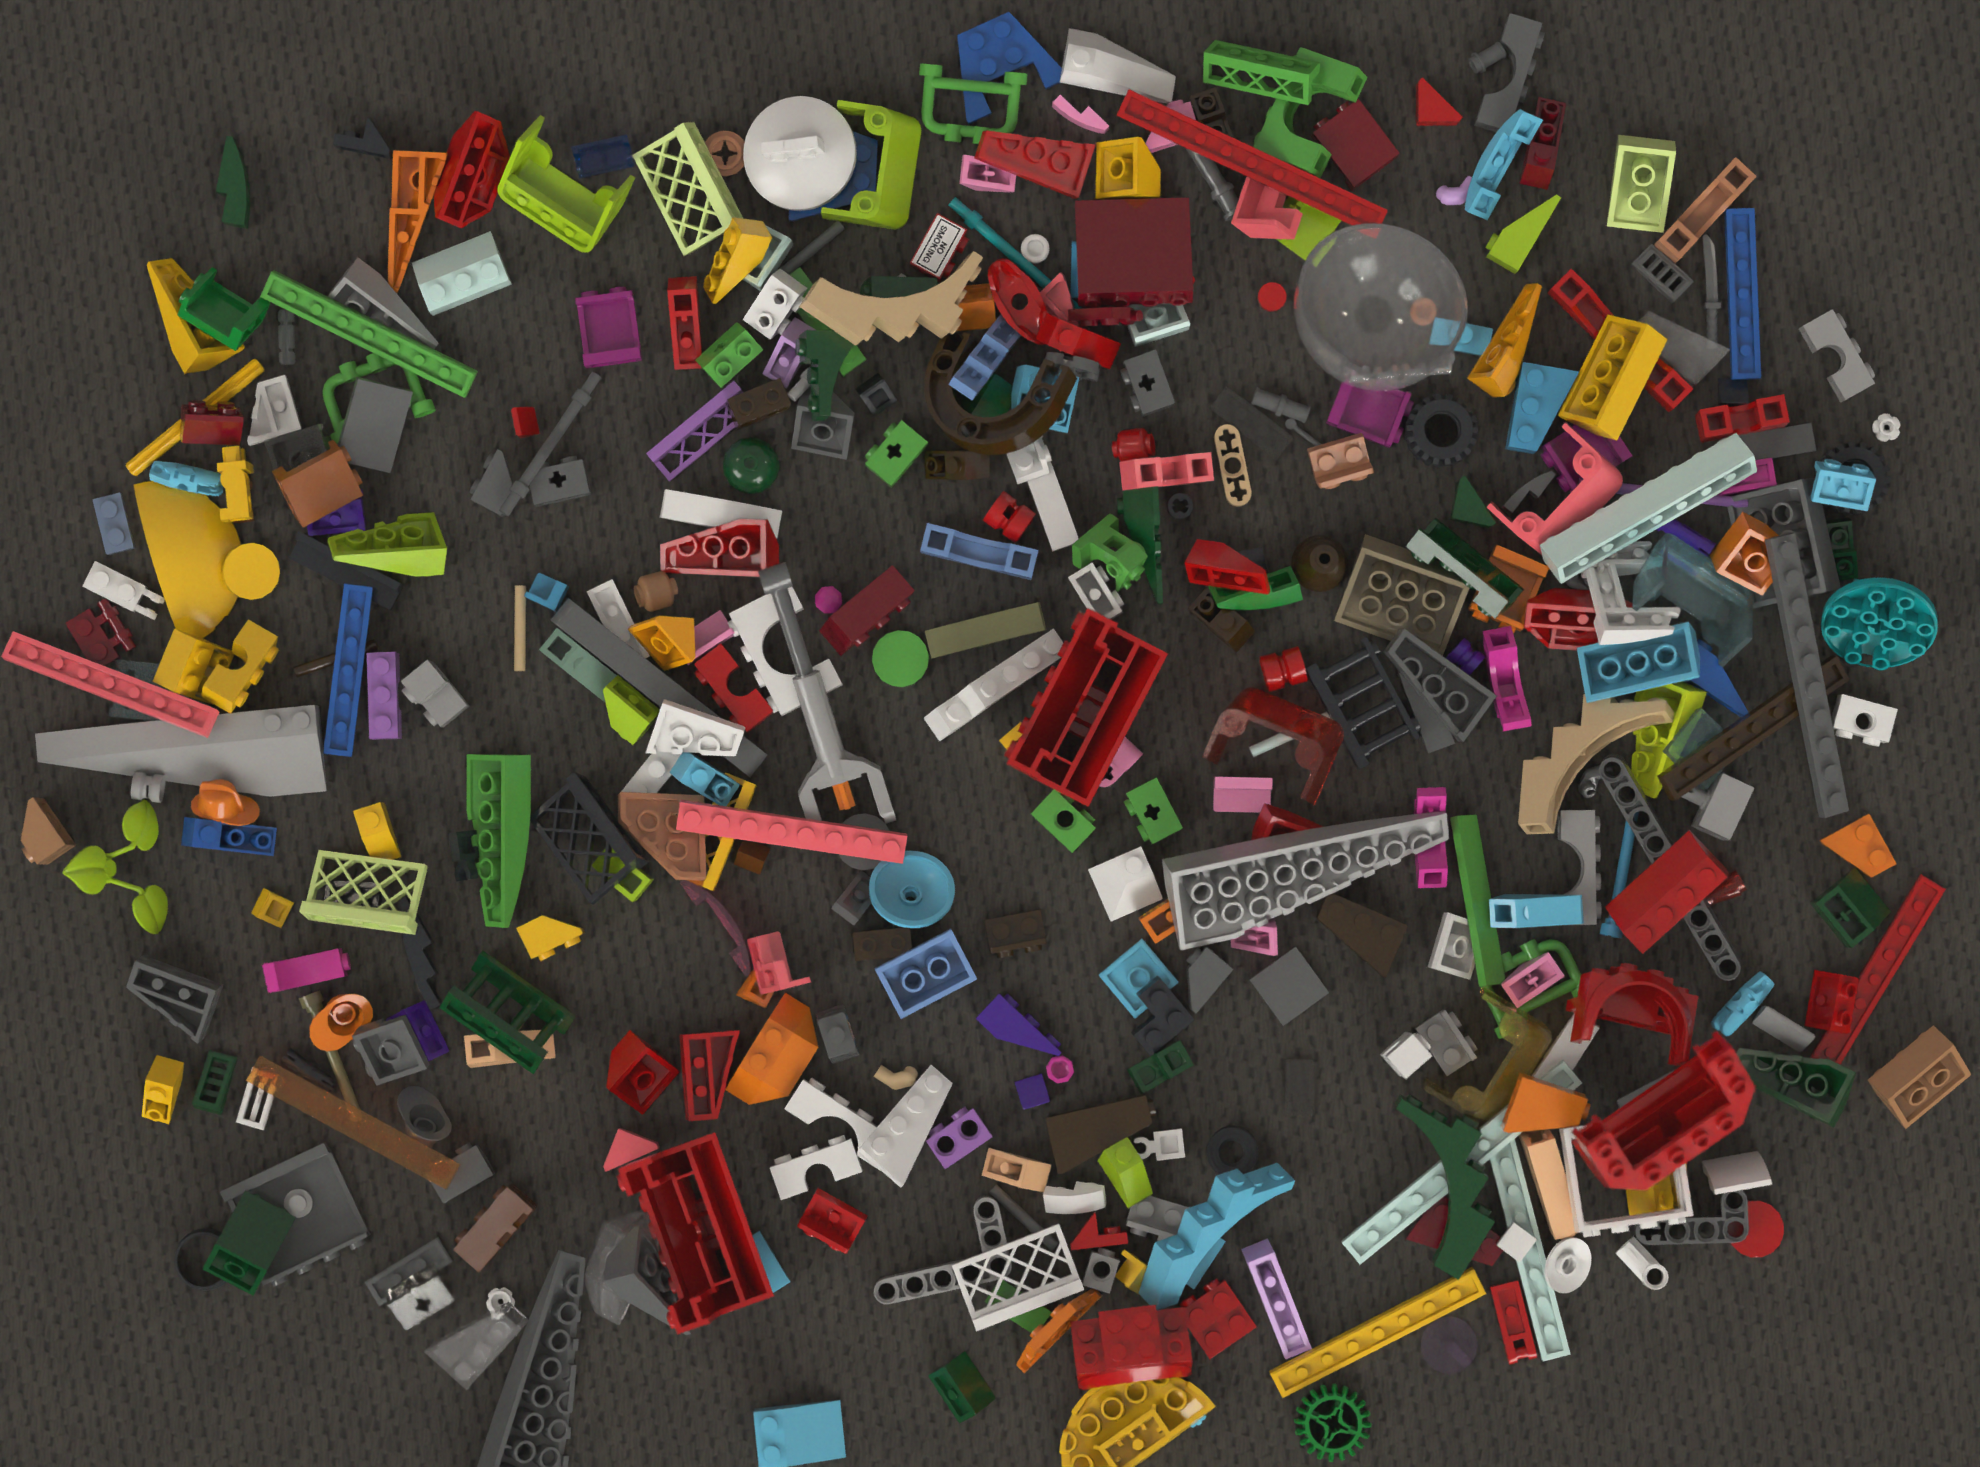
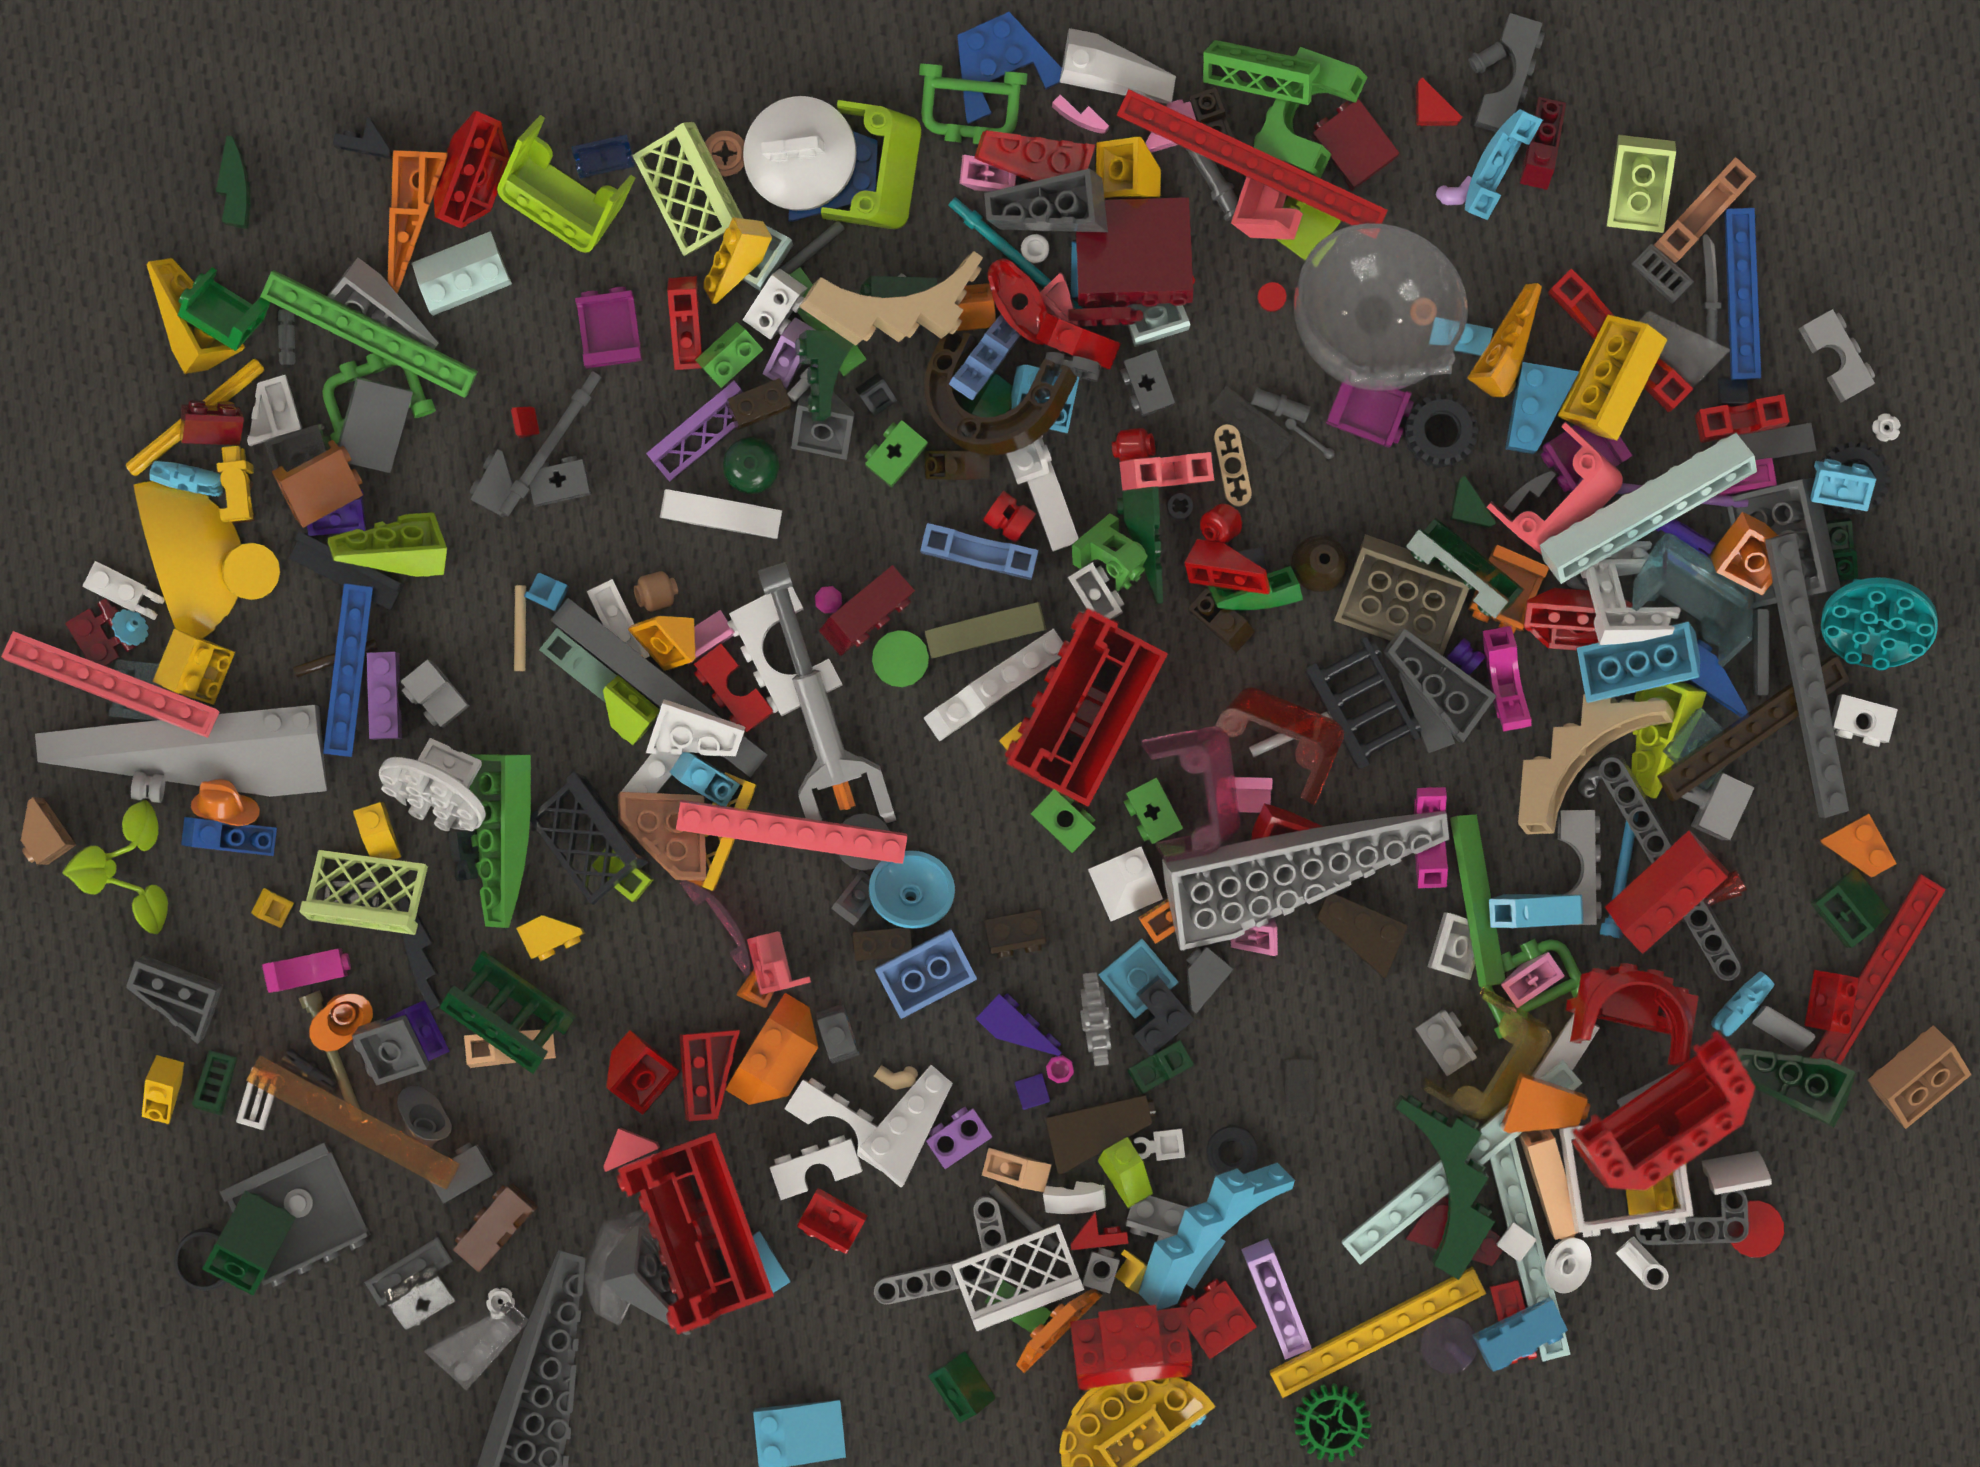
sand blue plate [92,493,135,555] -> none
yellow arch [201,619,279,714] -> none
red wedge [660,518,779,577] -> none
reddish brown slope [734,840,771,875] -> none
brick [910,213,969,283] -> none
bright pink piece [1099,737,1143,787] -> none
dark grey tile [1249,946,1329,1026] -> none
red wheel [1259,646,1308,692] -> none
nougat bracket [1307,433,1374,489] -> none
white arch [1380,1032,1432,1079] -> none
lime slope [1485,195,1561,274] -> none
none -> medium azure piece [112,609,148,646]
none -> white bracket [379,738,486,831]
none -> dark grey wedge [984,168,1108,232]
none -> light grey gear [1080,972,1111,1066]
none -> clear pink windscreen [1141,727,1240,862]
none -> red head [1200,503,1242,544]
none -> dark azure wedge [1472,1297,1568,1372]
none -> dark grey tile [1753,609,1769,696]

